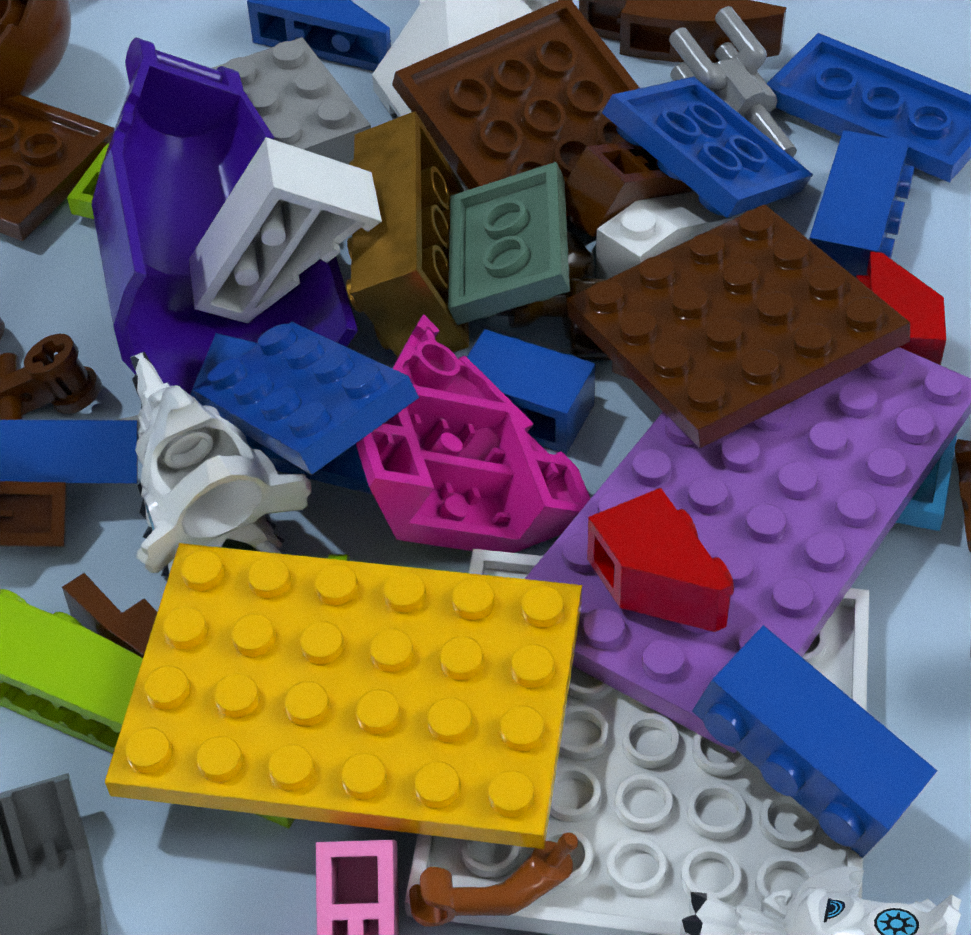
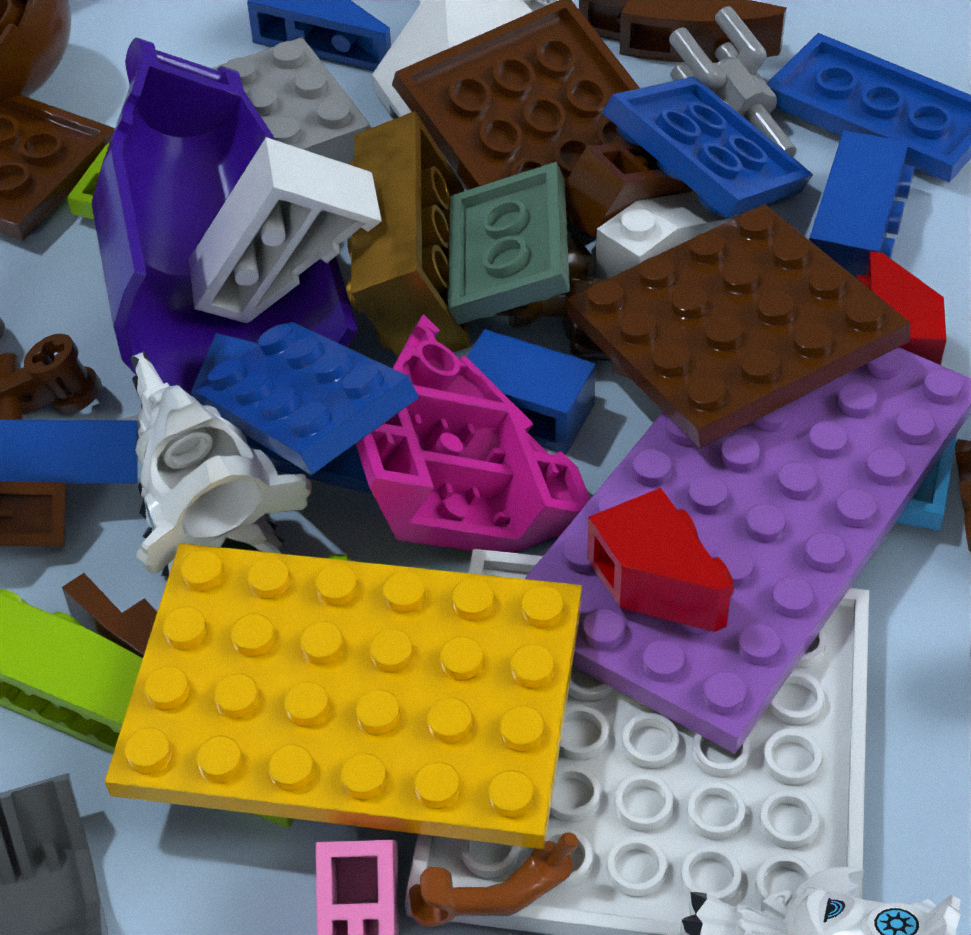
blue brick [692,625,938,858] -> none

